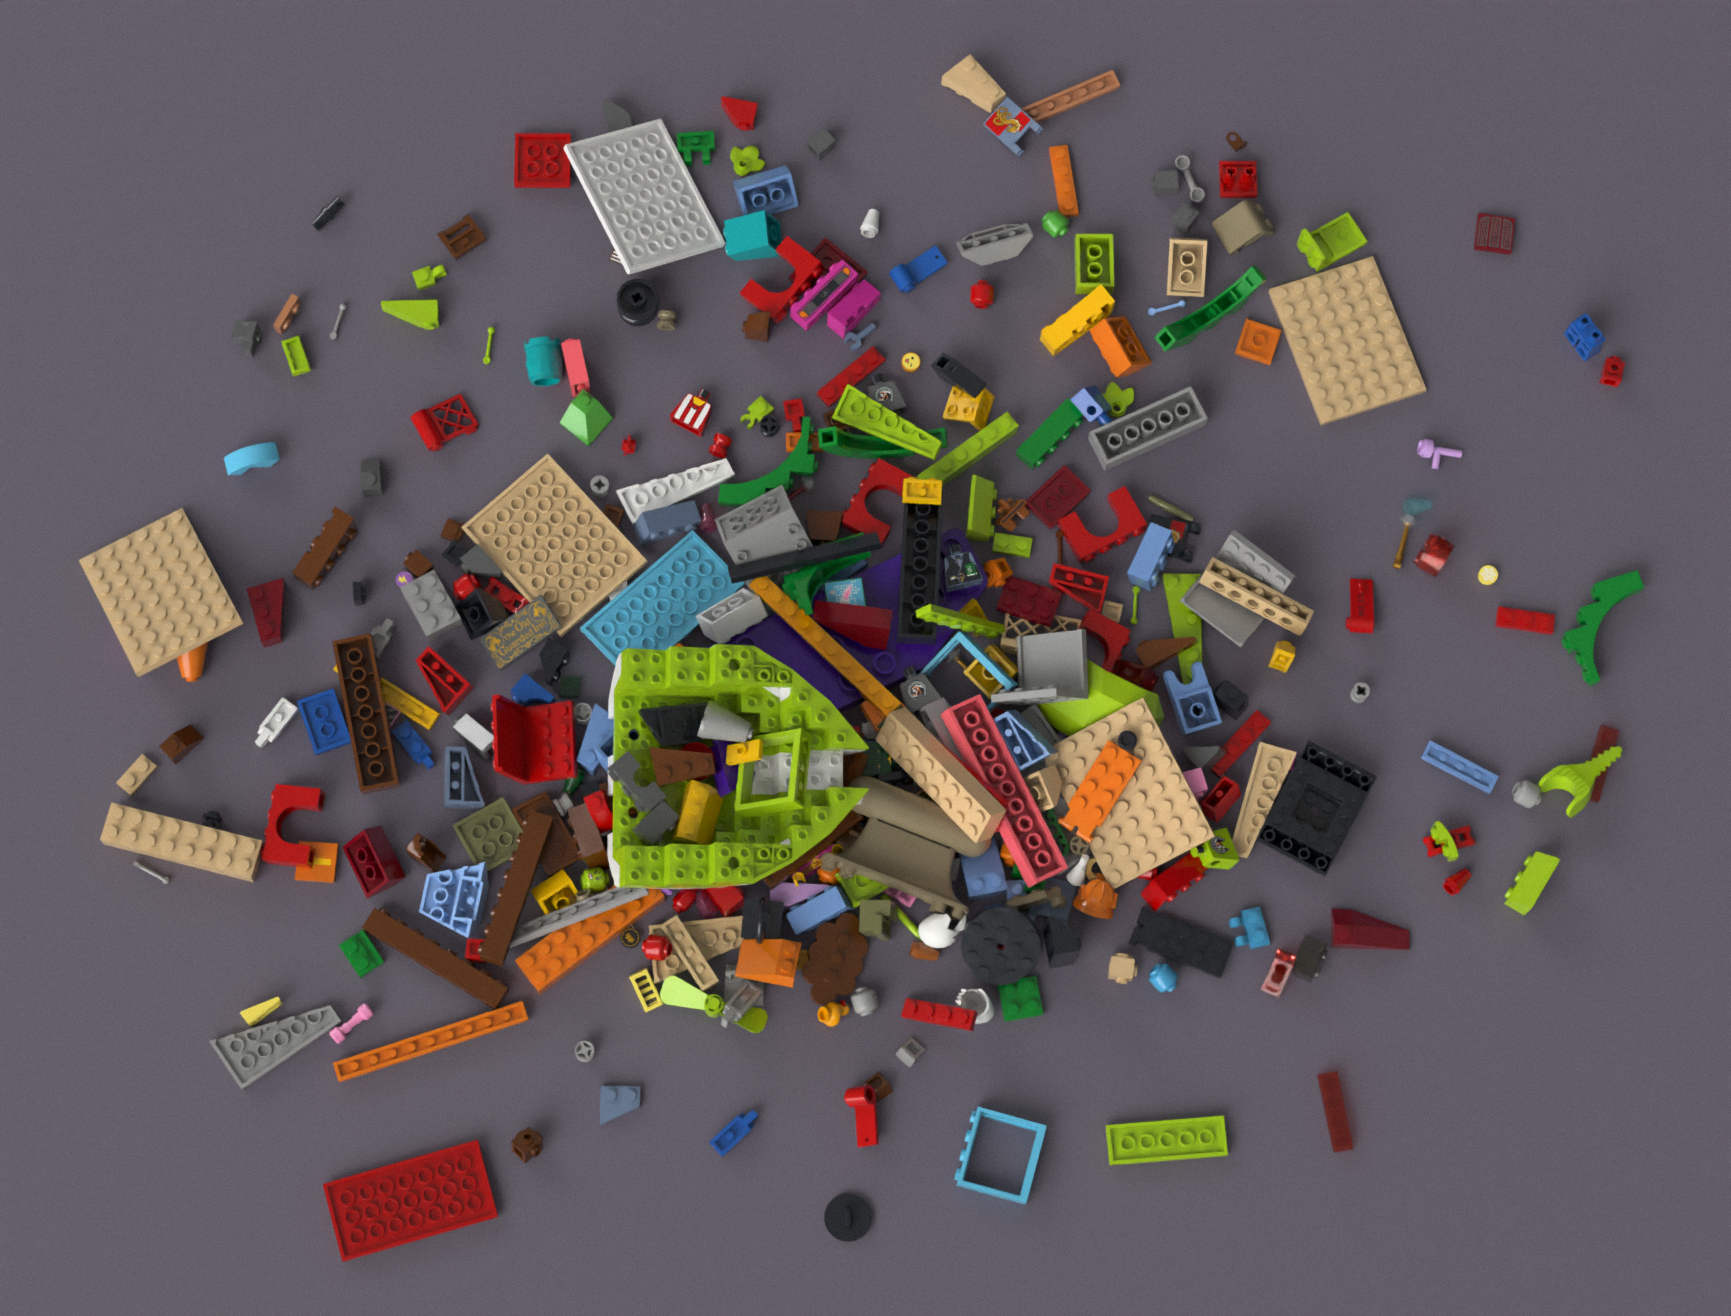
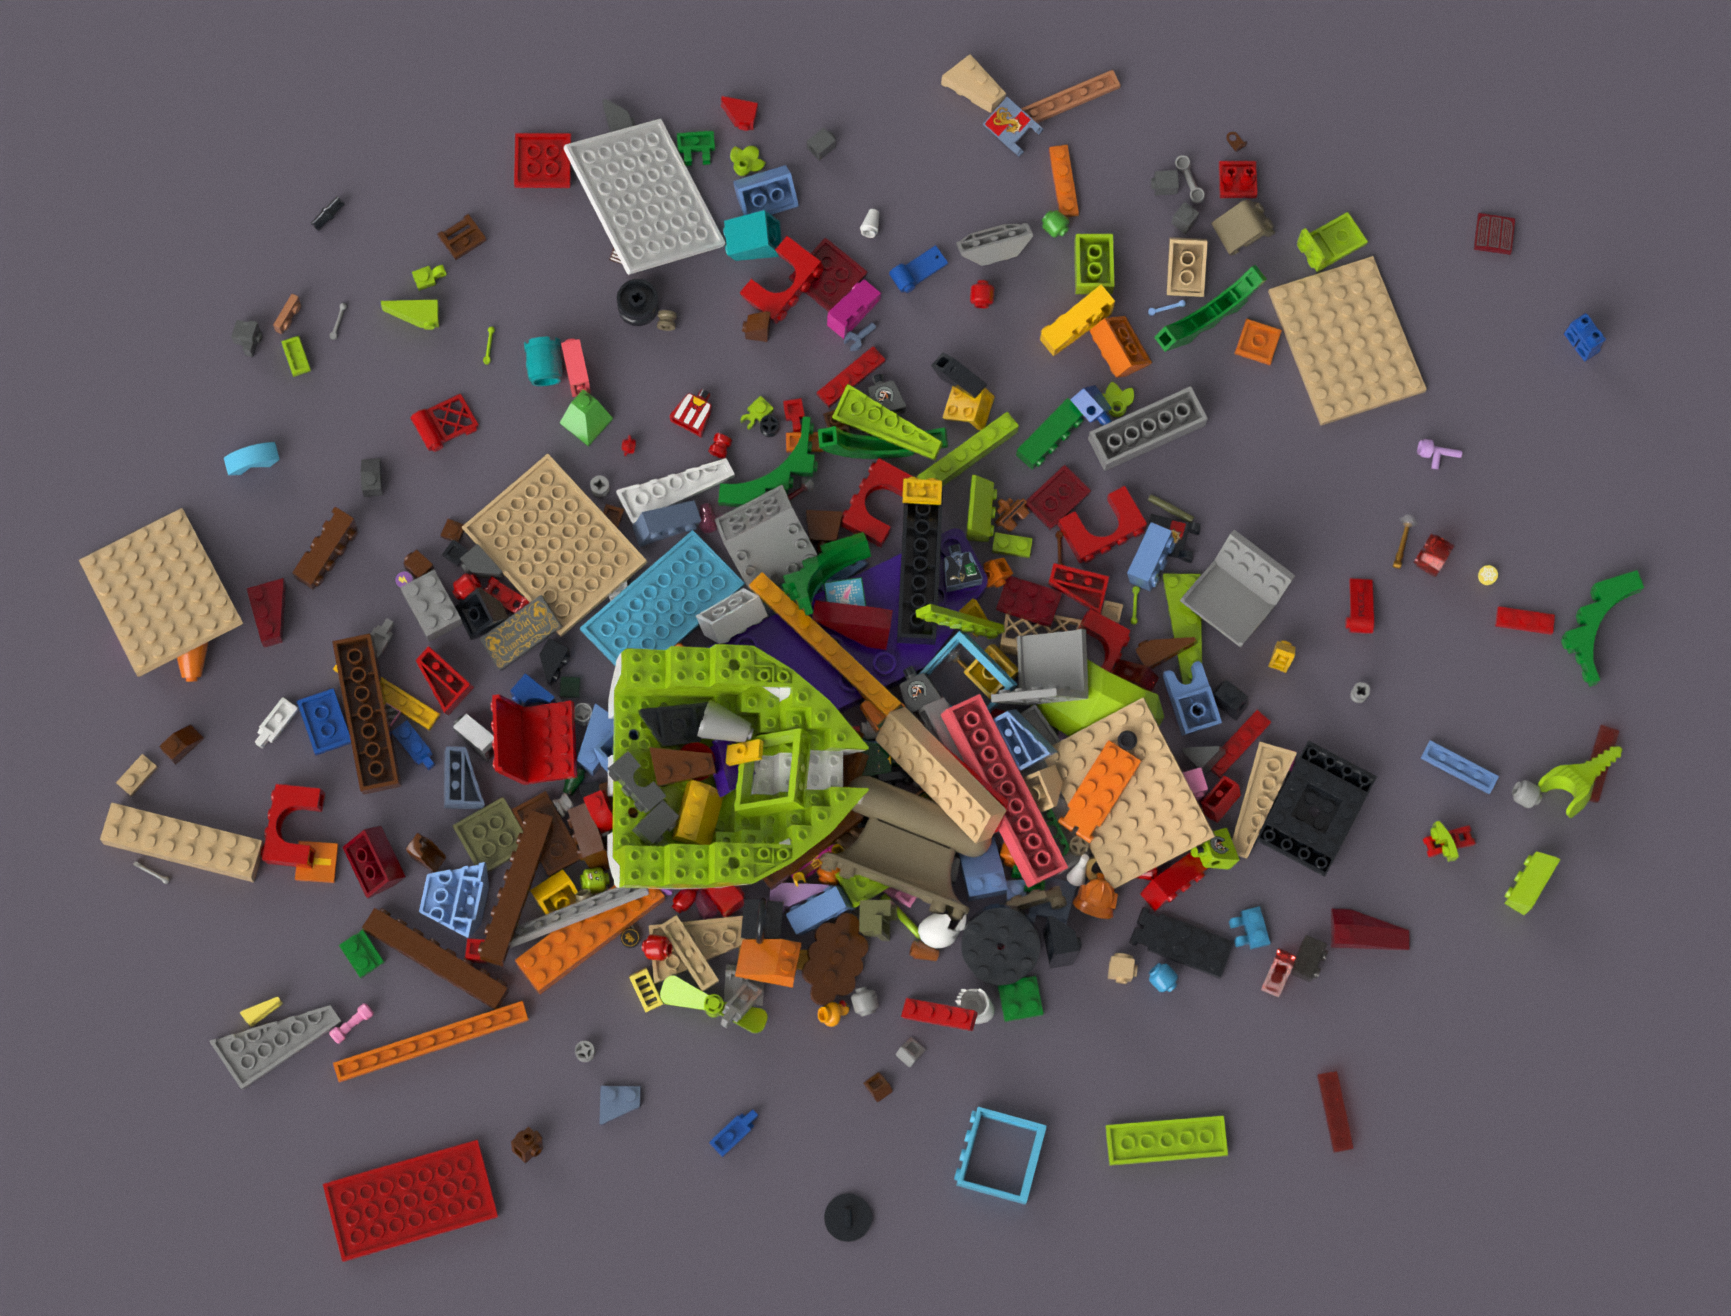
black plate [202,811,223,829] -> none
black plate [353,582,366,606] -> none
black tile [727,532,881,584] -> none
dark pink brick [790,260,858,332] -> none
red door [844,1085,879,1148] -> none
light yellow tile [901,353,920,372] -> none
tan brick [1199,557,1314,636] -> none
clear light blue cone [1402,498,1432,517] -> none
red cone [1443,868,1471,895] -> none
red brick [1599,356,1625,387] -> none

